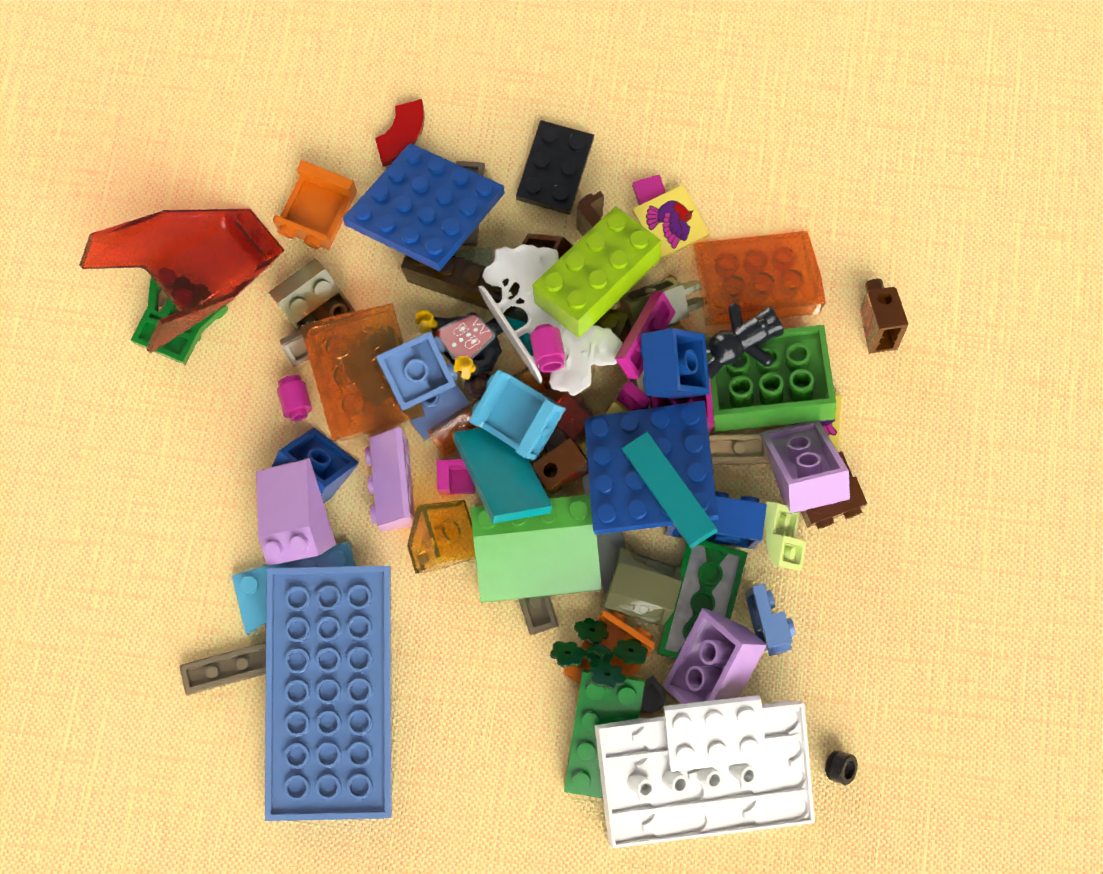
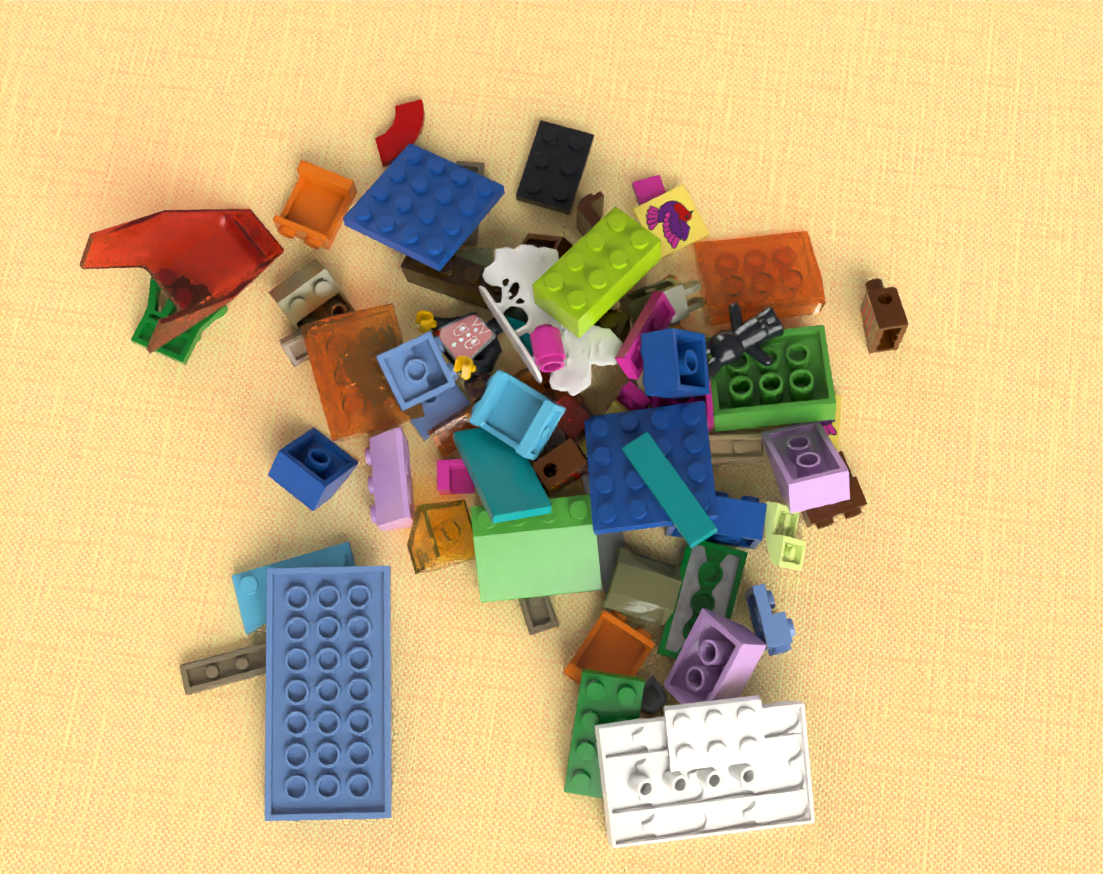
lavender slope [256,458,336,566] -> none
dark pink brick [277,375,312,421] -> none
dark green plant [550,618,648,690] -> none
black tile [825,751,858,785] -> none

